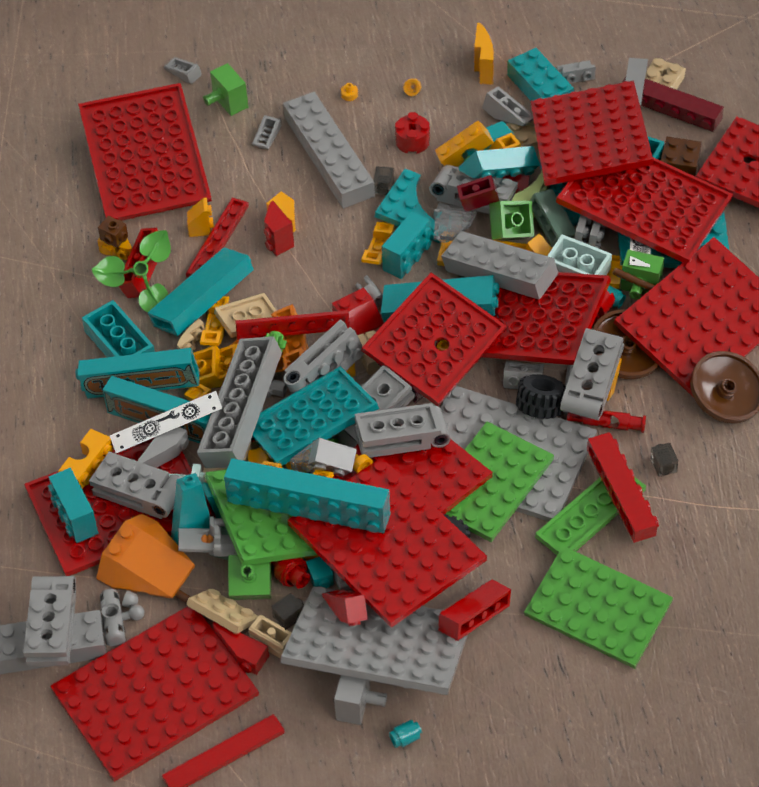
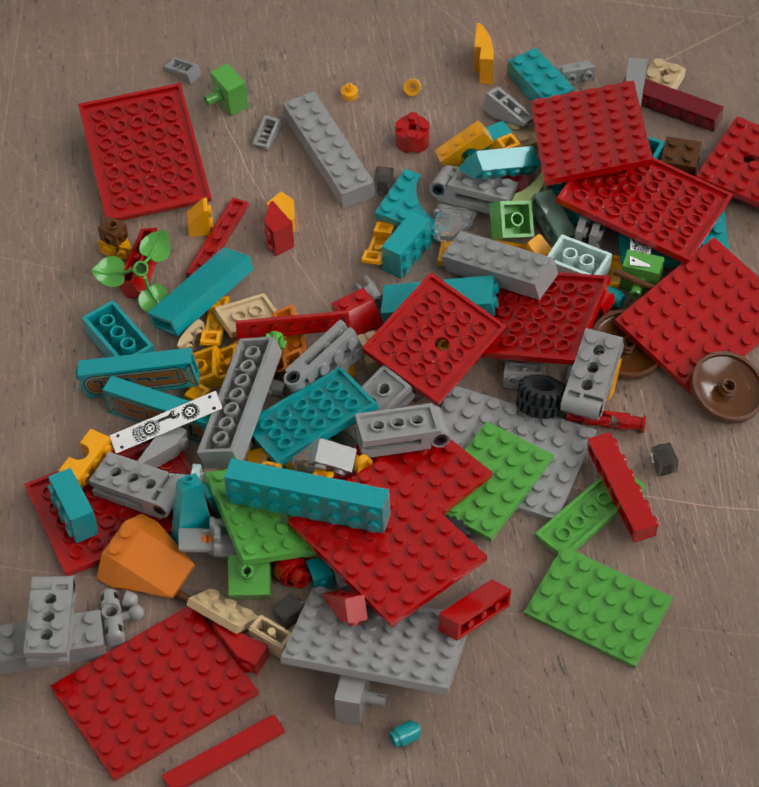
dark red brick [457,175,500,212] -> none

